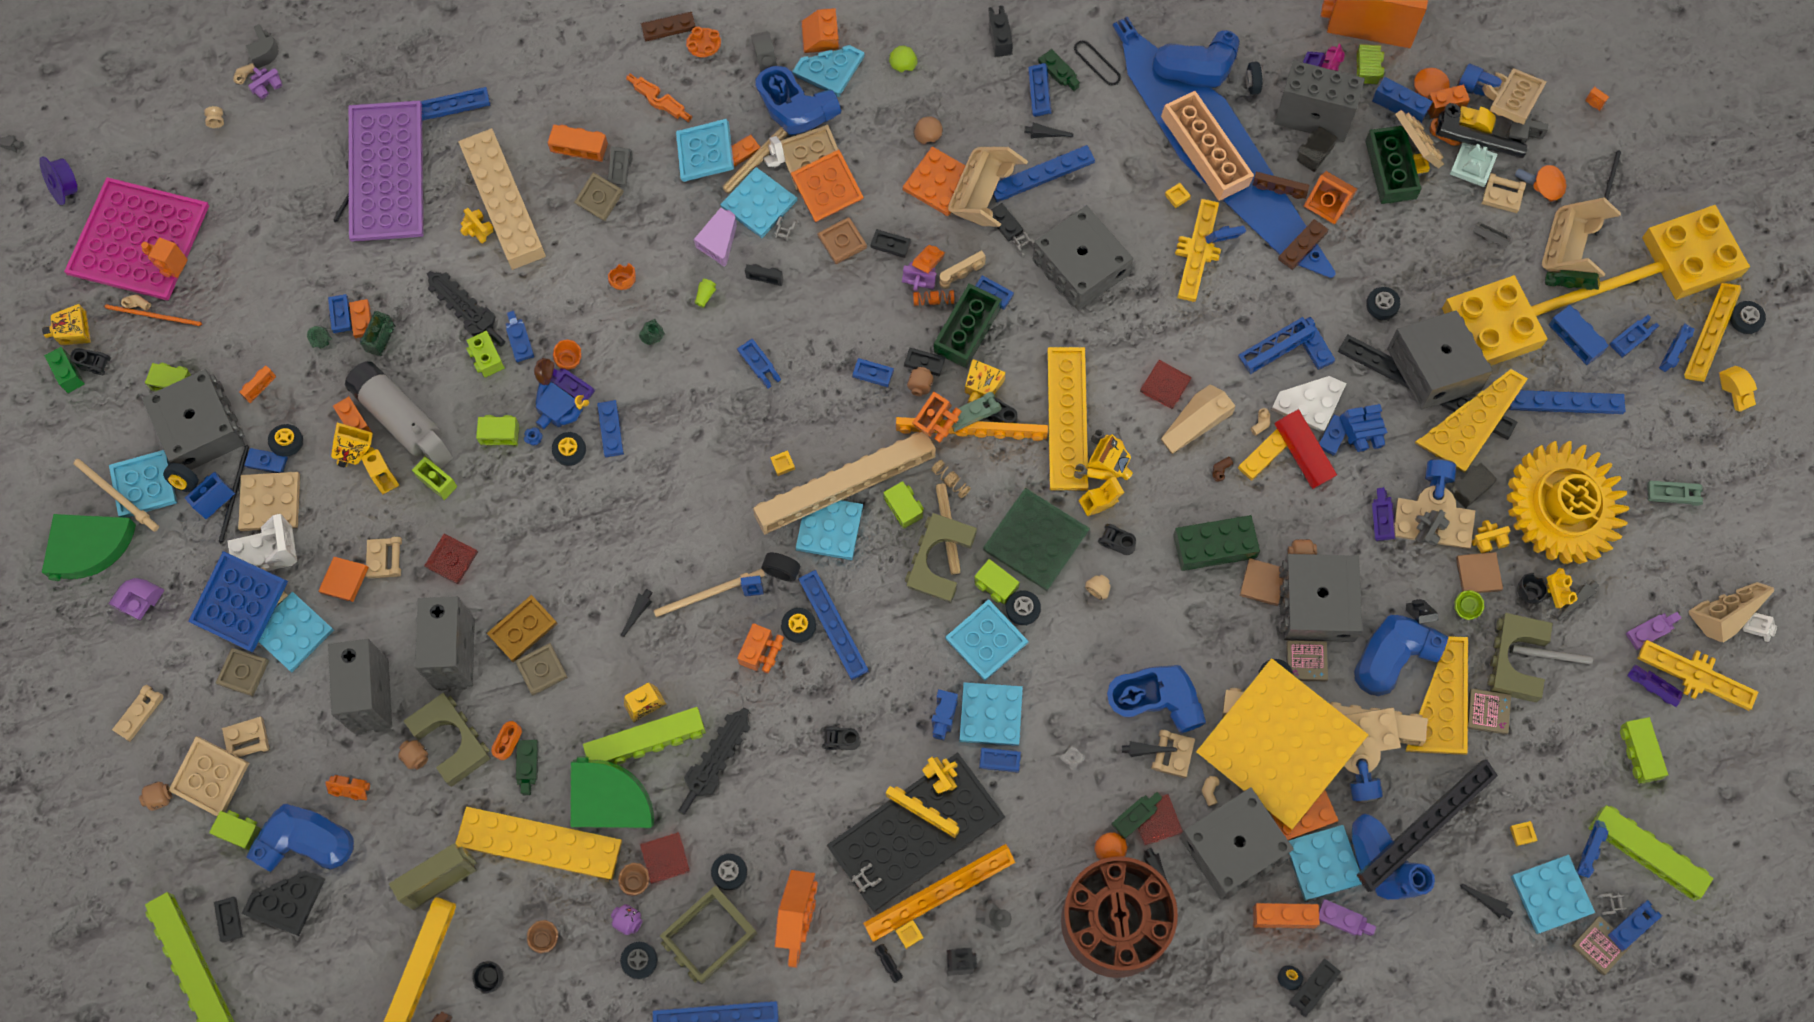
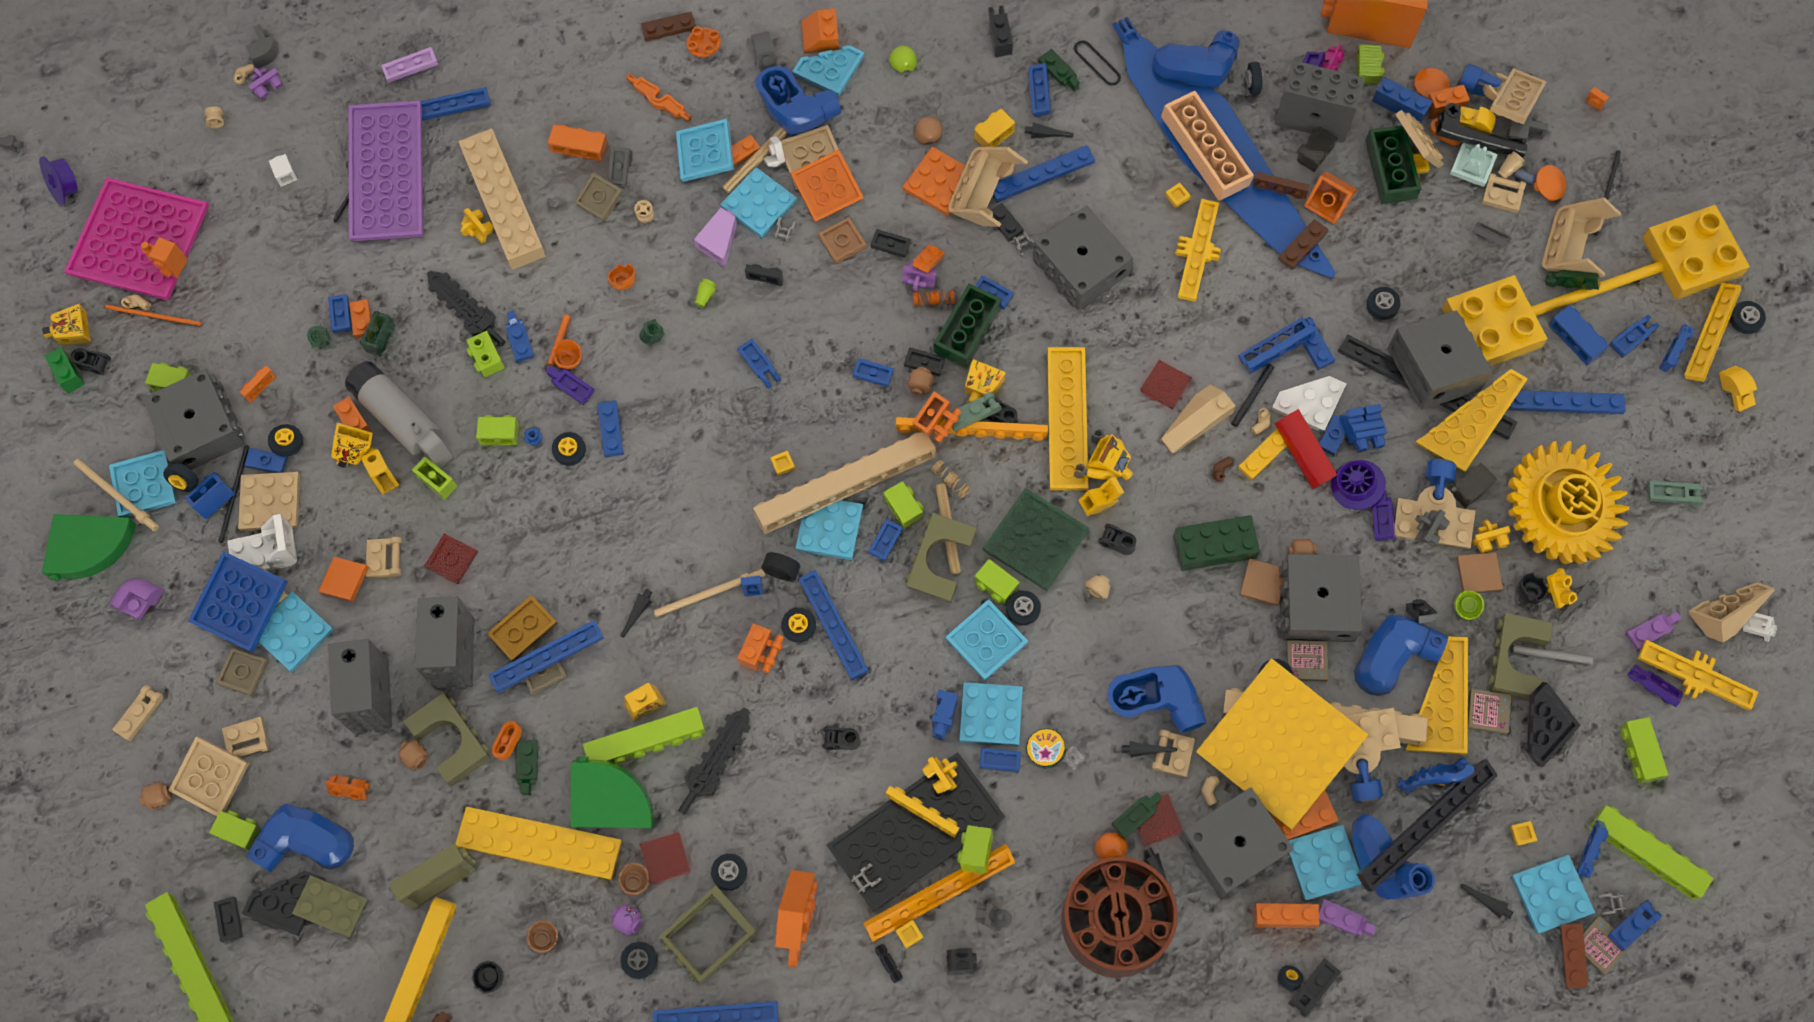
blue torso [534,358,589,430] -> none
tan plate [940,250,986,289] -> none
blue plate [1205,225,1246,244] -> none
none -> white brick [269,154,298,187]
none -> olive plate [292,875,368,938]
none -> lavender plate [381,47,438,83]
none -> blue plate [488,620,604,693]
none -> orange bar [547,314,571,367]
none -> tan wheel [634,200,654,223]
none -> blue plate [868,519,903,562]
none -> lime brick [958,825,993,874]
none -> yellow brick [974,109,1016,147]
none -> tile [1026,728,1066,769]
none -> black piece [1231,364,1275,427]
none -> dark purple piece [1331,460,1386,510]
none -> blue animal [1397,757,1474,793]
none -> tan cone [1497,152,1525,179]
none -> black plate [1527,682,1580,767]
none -> copper plate [1560,924,1588,988]

